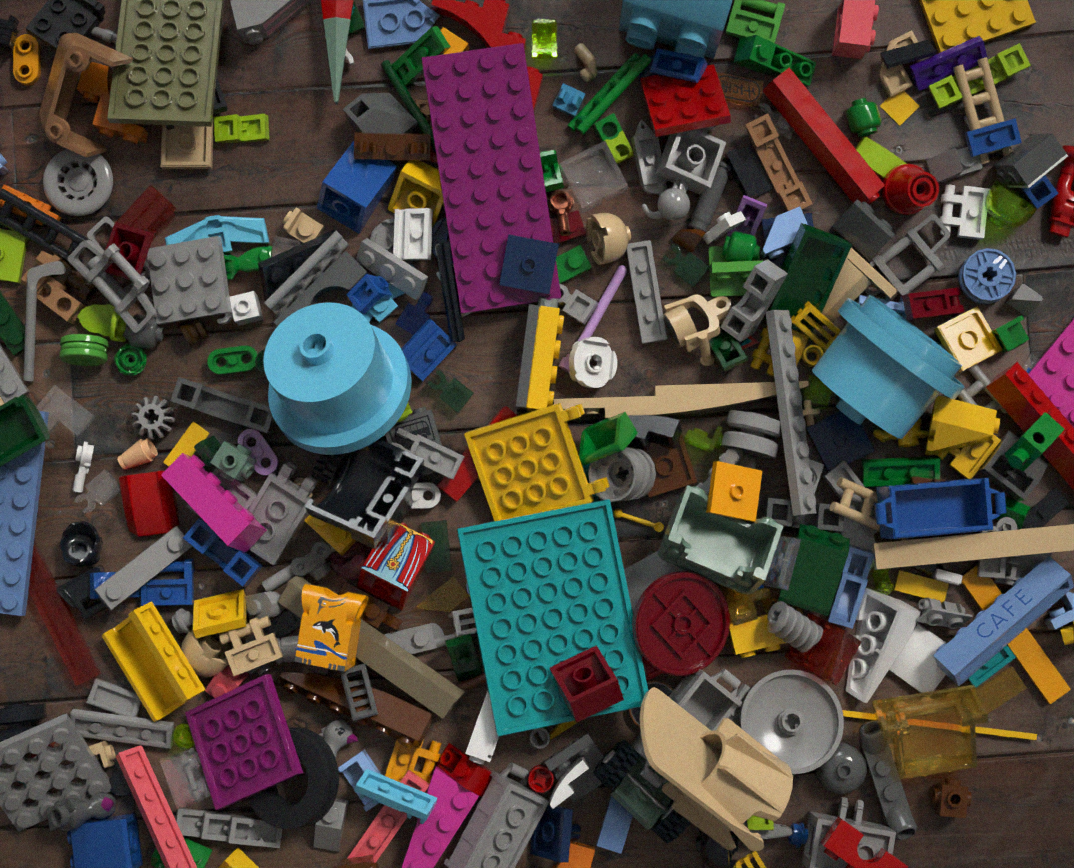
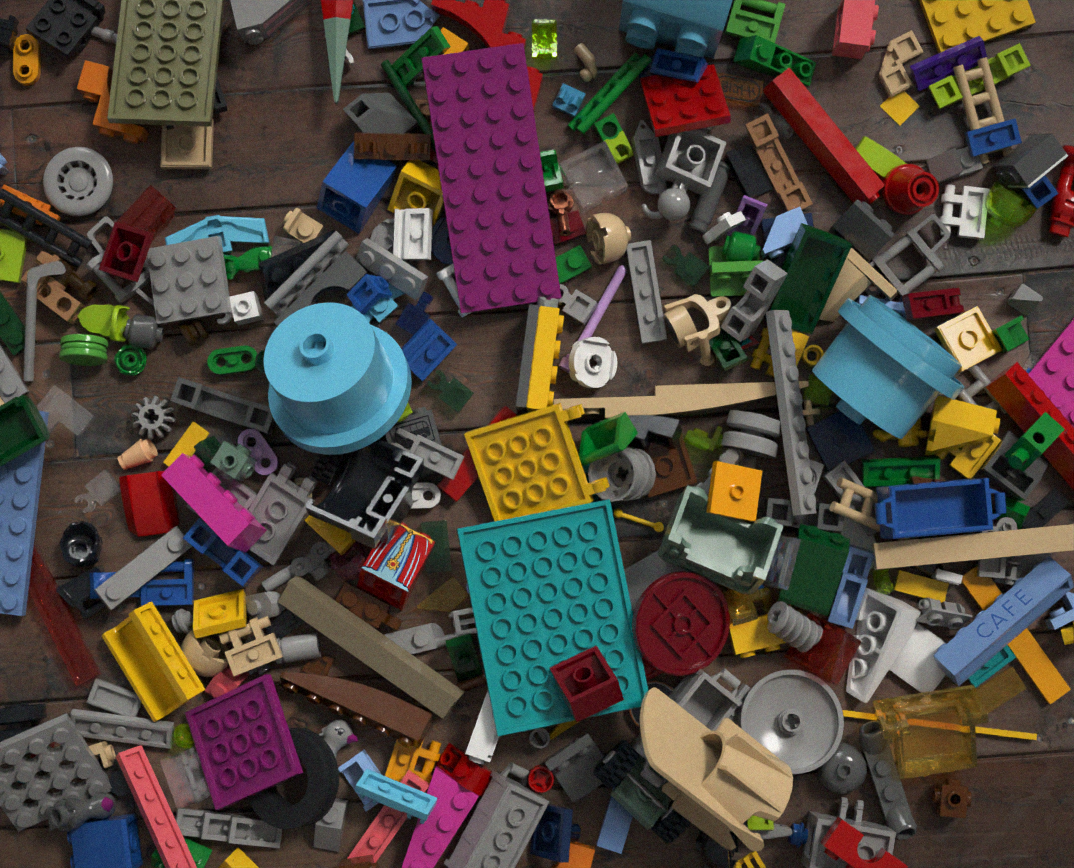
medium nougat windscreen [39,33,133,157] -> none
light grey bar [68,240,157,333] -> none
white plate [73,441,94,492] -> none
lime slope [214,114,269,143] -> none
light orange piece [294,584,369,672] -> none
dark grey slope [339,664,378,721] -> none
black axle [435,242,465,342] -> none
dark blue plate [499,234,559,294] -> none
white slope [550,756,589,808] -> none
reddish brown tile [671,229,706,253] -> none
yellow tile [791,301,841,352] -> none
green head [846,98,881,137] -> none
black piece [880,39,935,69] -> none
medium blue wheel [958,248,1016,305] -> none

